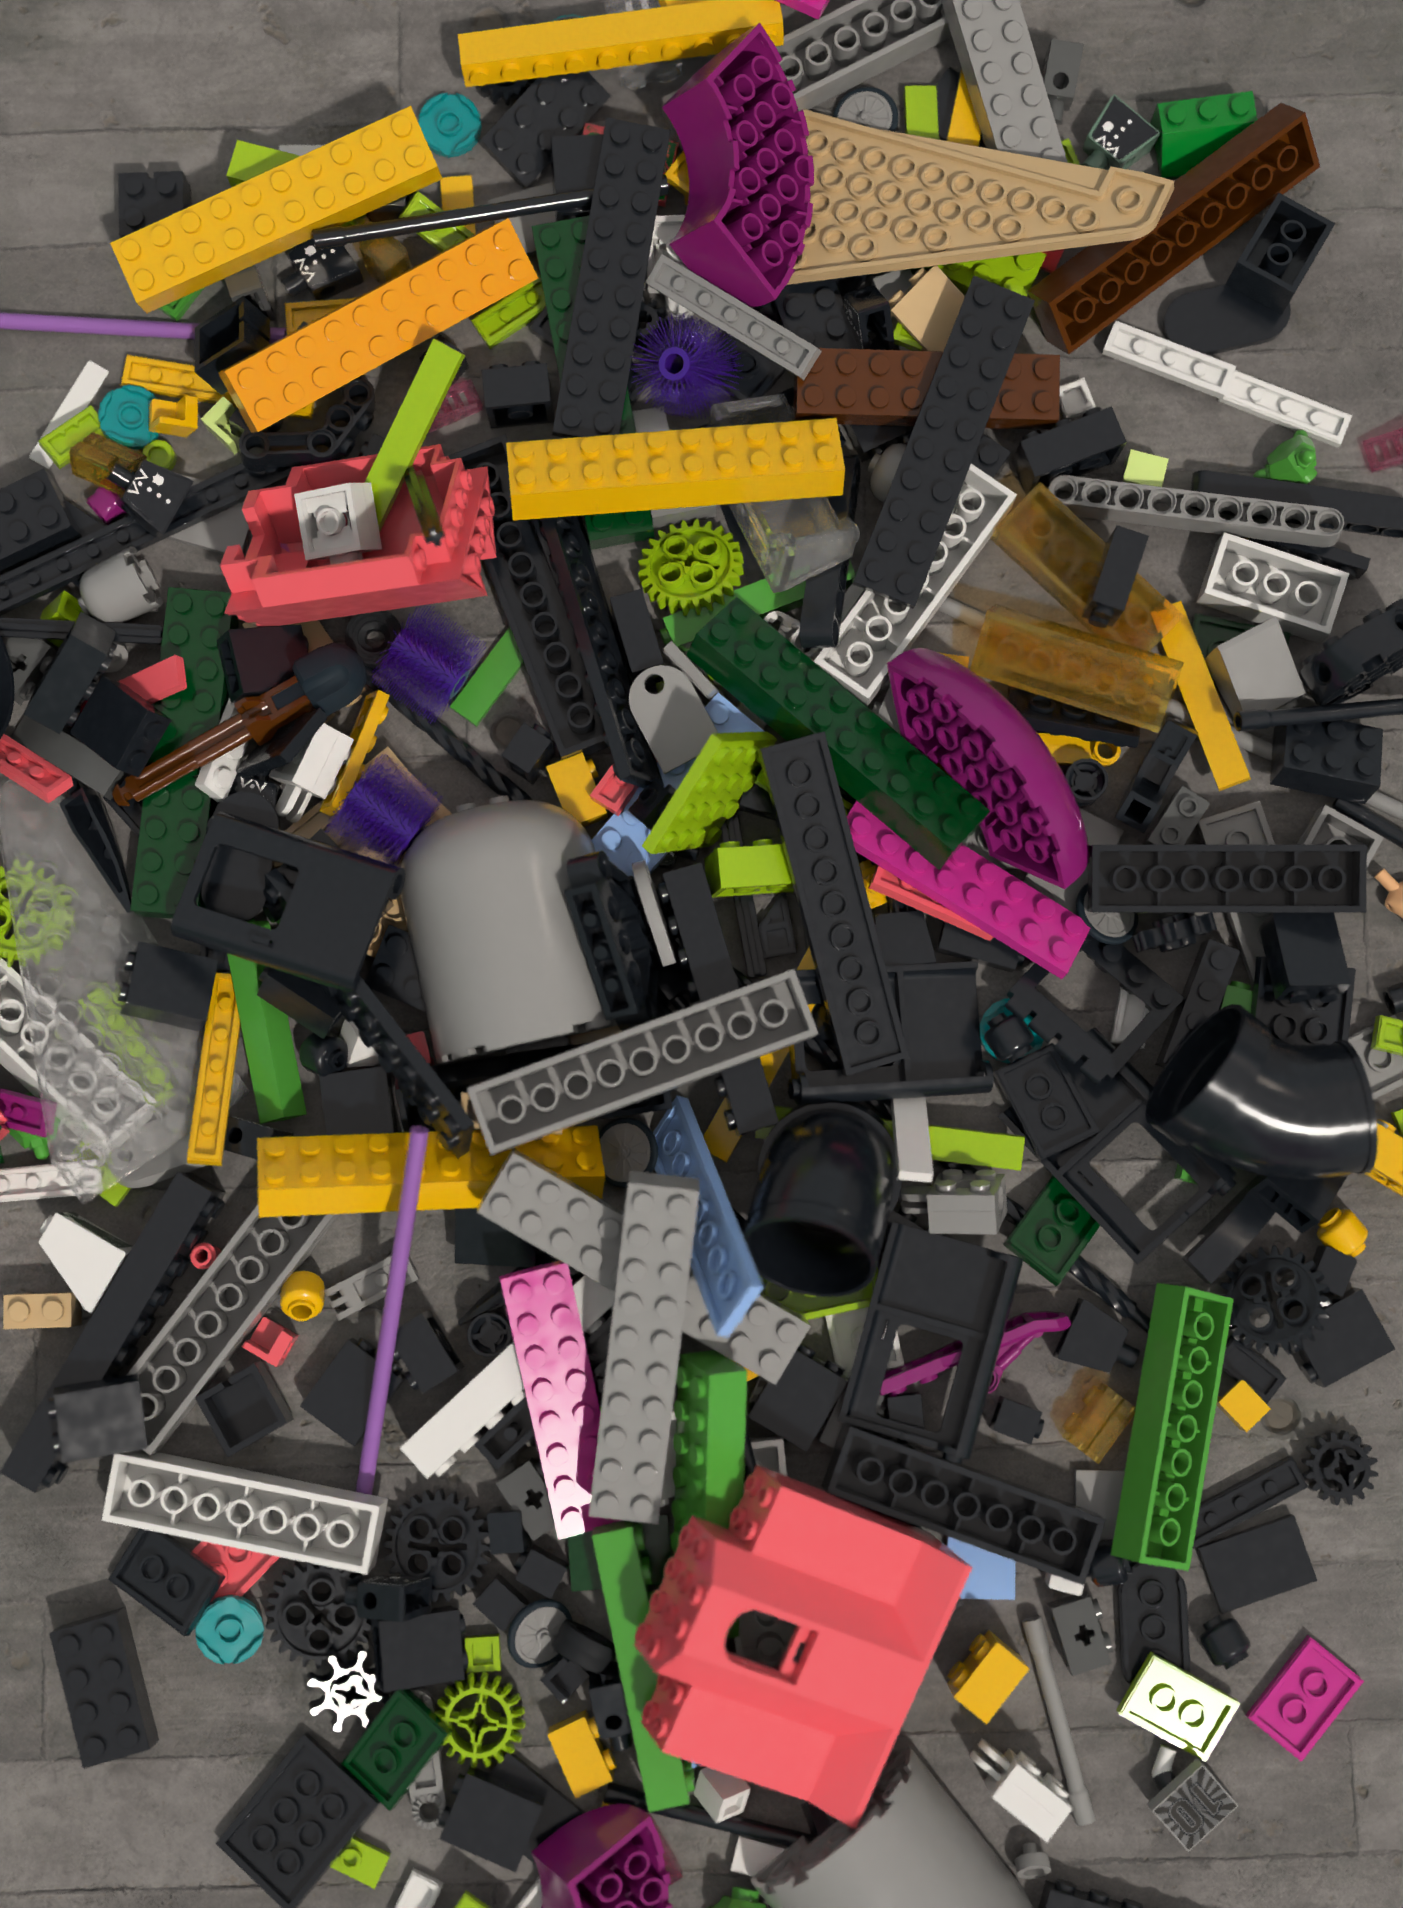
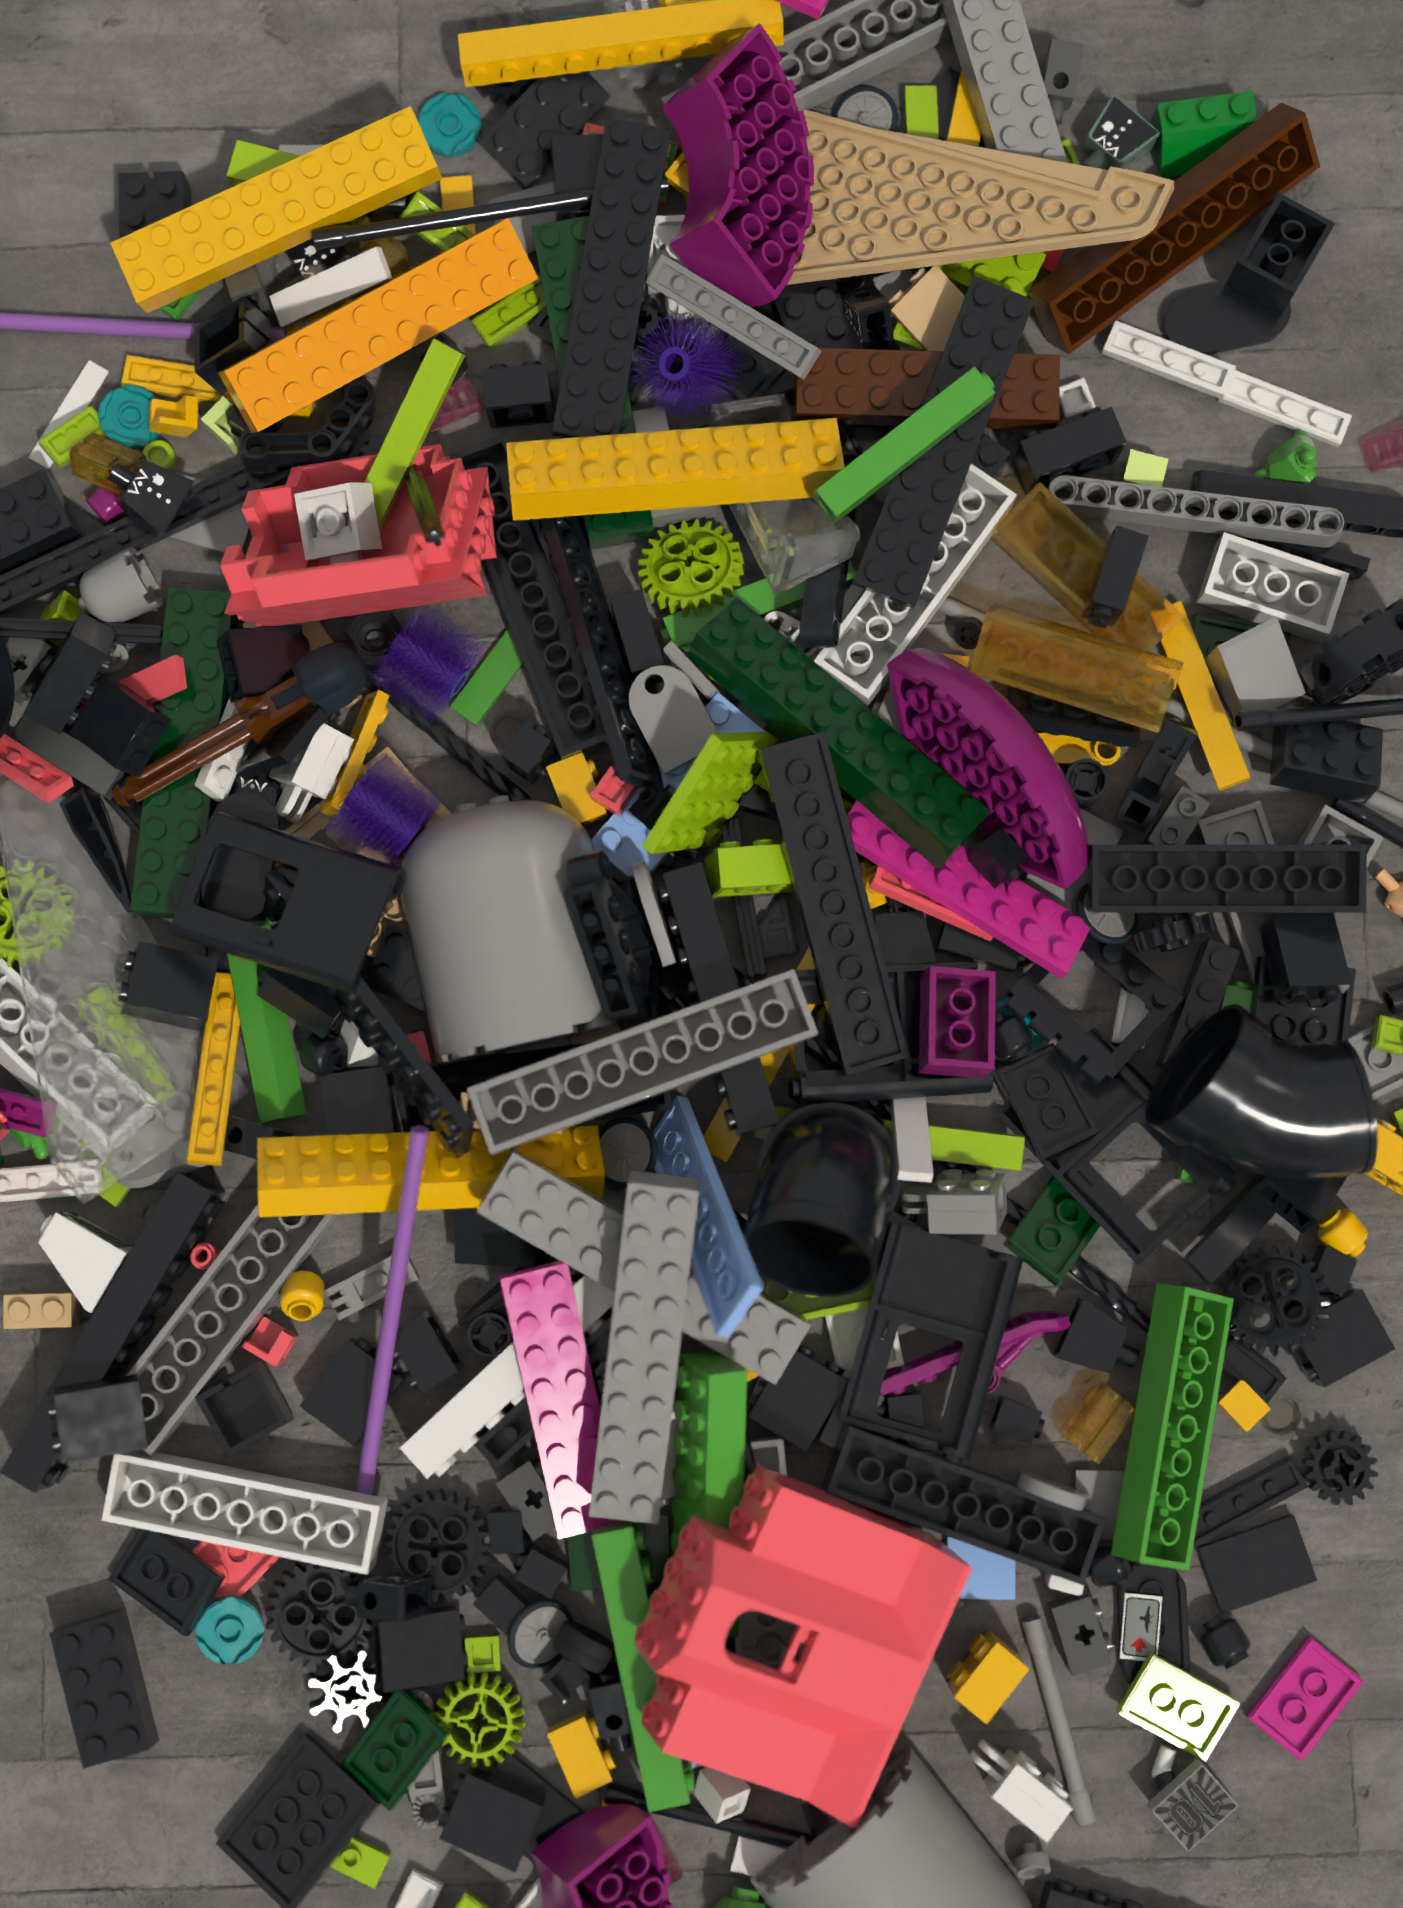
none -> white tile [269,247,393,327]
none -> bright green brick [814,366,995,524]
none -> magenta brick [919,966,996,1079]
none -> black bush [954,617,986,649]
none -> black brick [968,827,1029,889]
none -> light grey tile [1016,1470,1090,1511]
none -> sticker [1120,1593,1162,1661]

